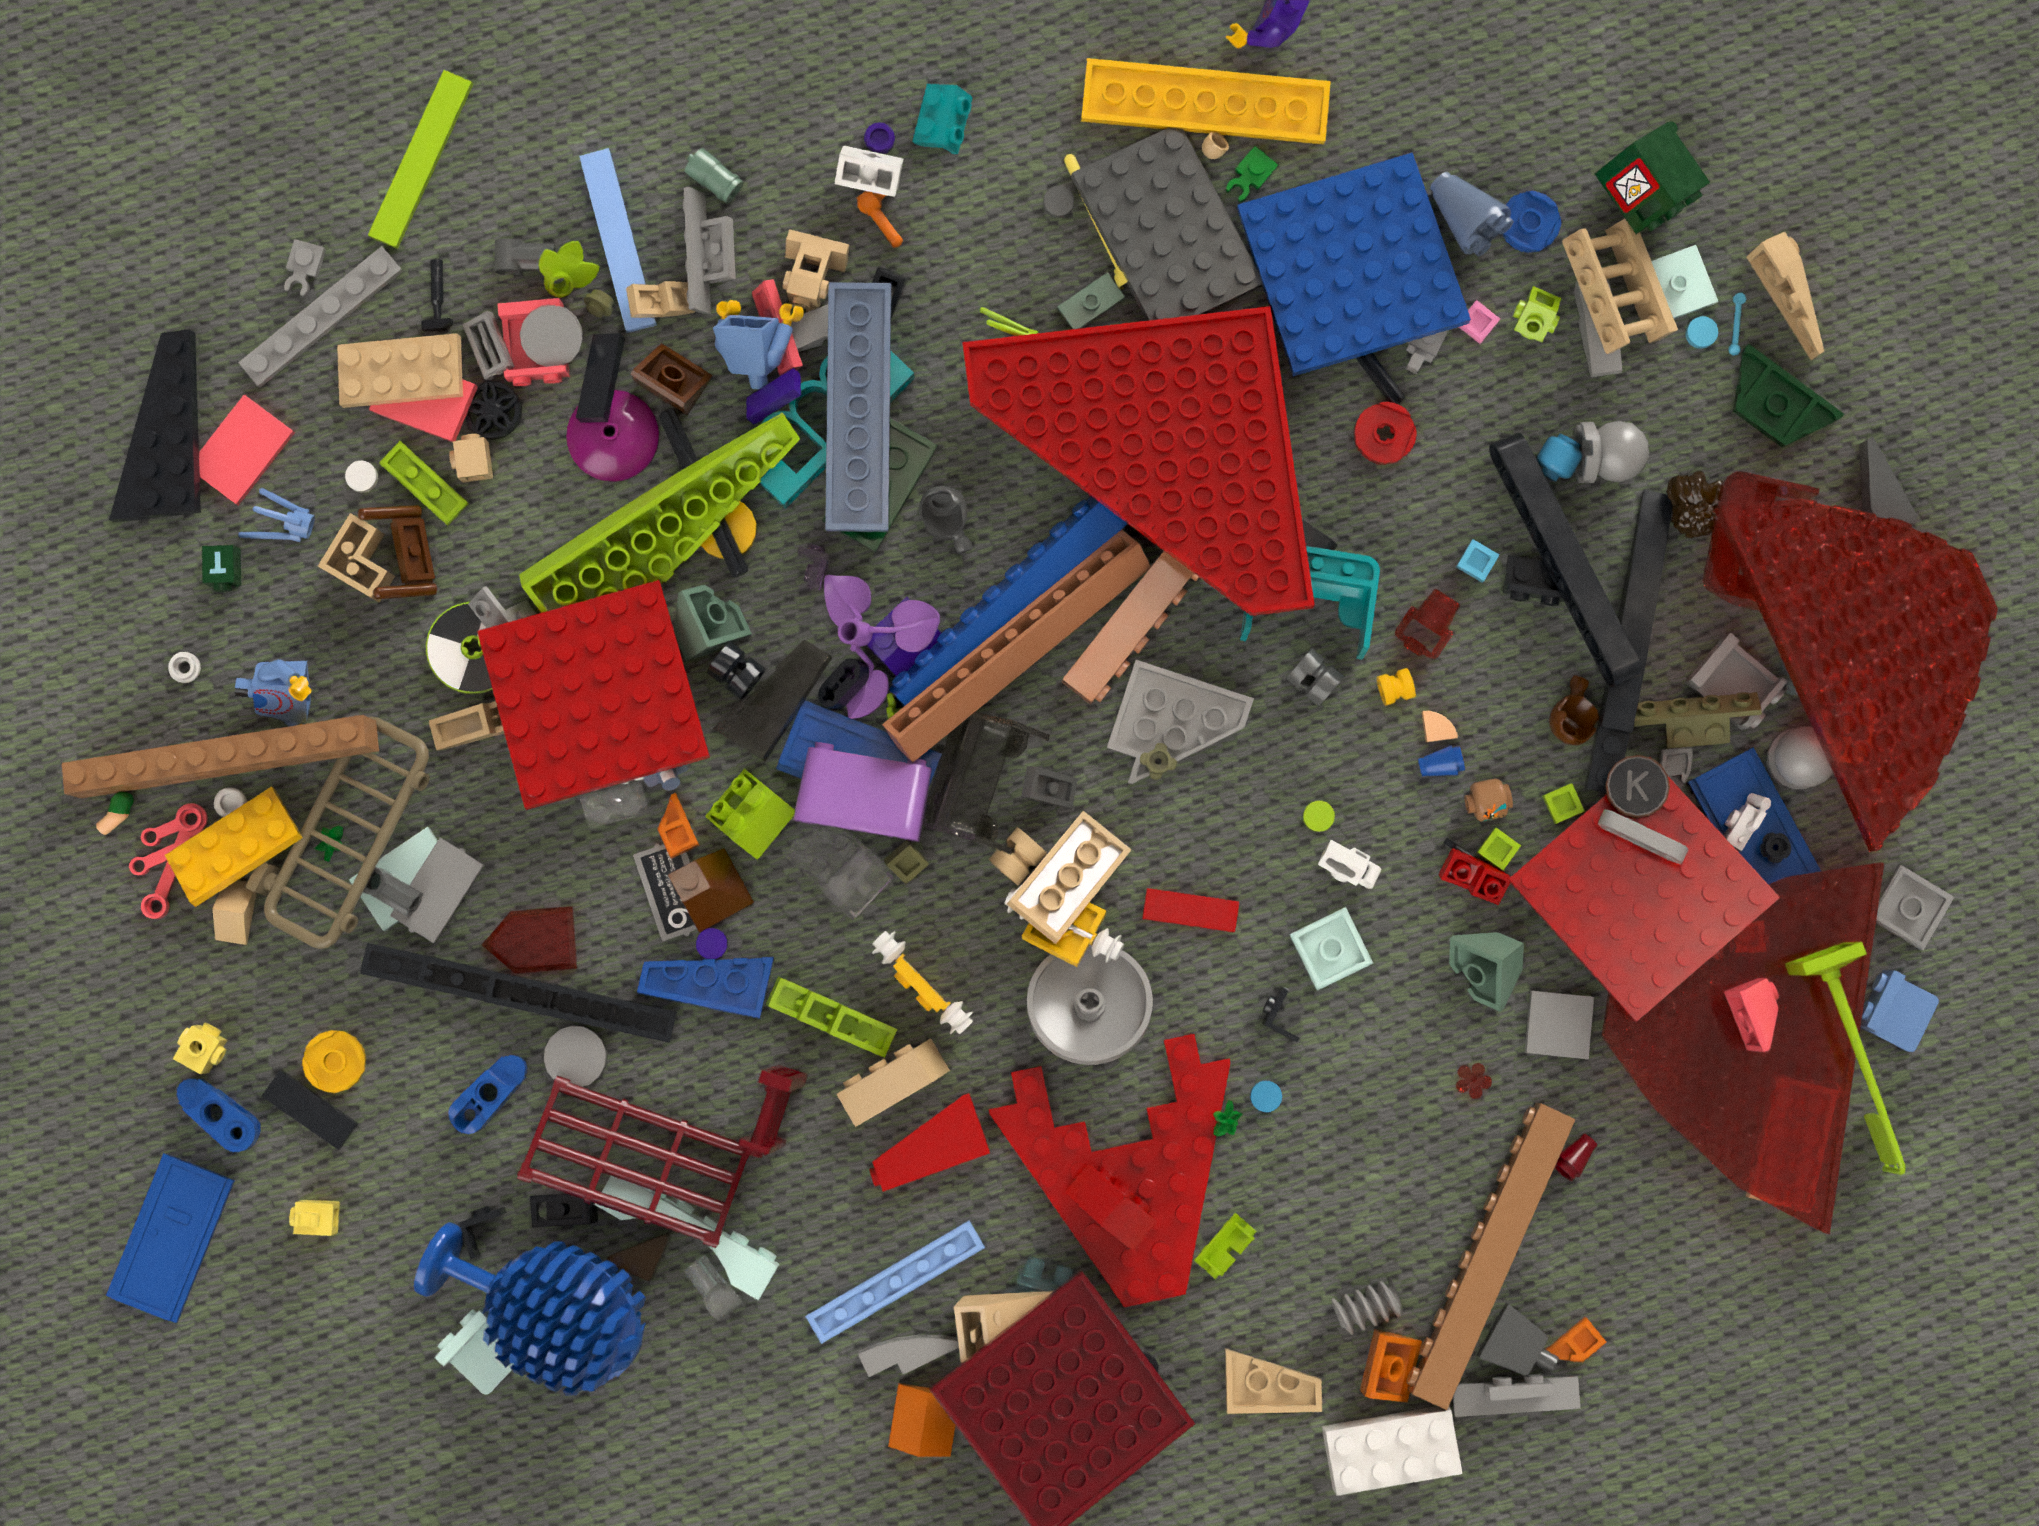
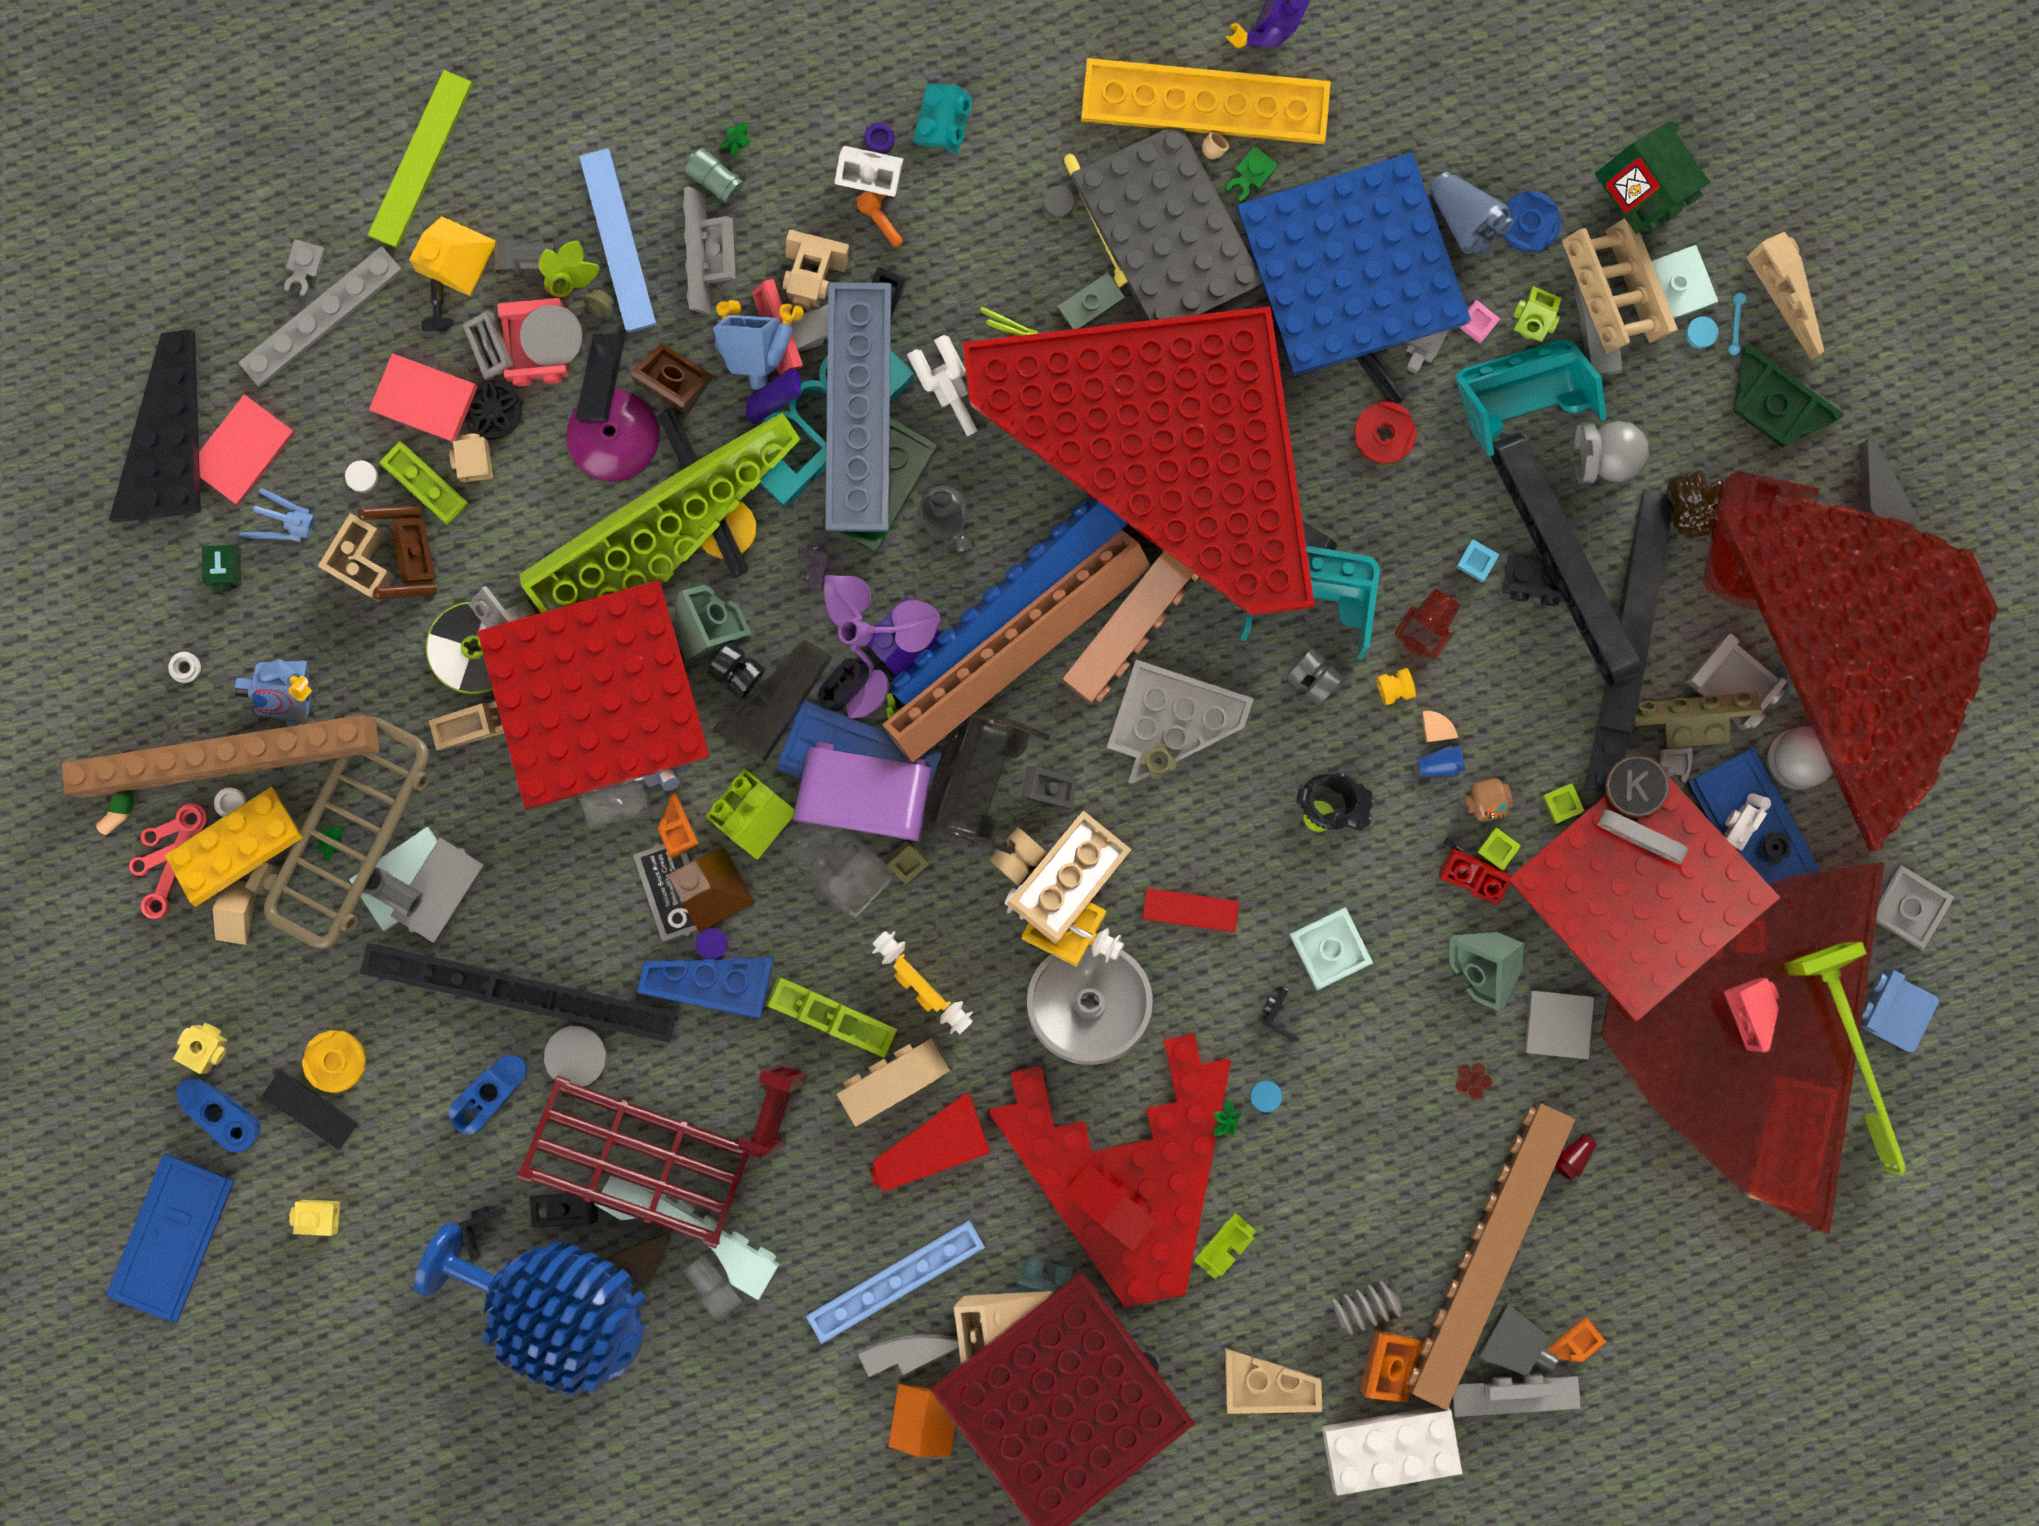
tan plate [337,333,463,408] -> none
light aqua bracket [435,1308,513,1395] -> none
clear red tile [482,906,578,974] -> none
tan slope [626,281,696,318] -> none
white piece [1318,840,1381,889] -> none
dark azure head [1536,433,1583,482] -> none
reddish brown hair [1549,675,1599,746] -> none
none -> yellow slope [409,216,495,296]
none -> green plant [720,121,750,158]
none -> white plant [907,335,978,436]
none -> black piece [1296,773,1374,831]
none -> teal windscreen [1456,339,1607,456]

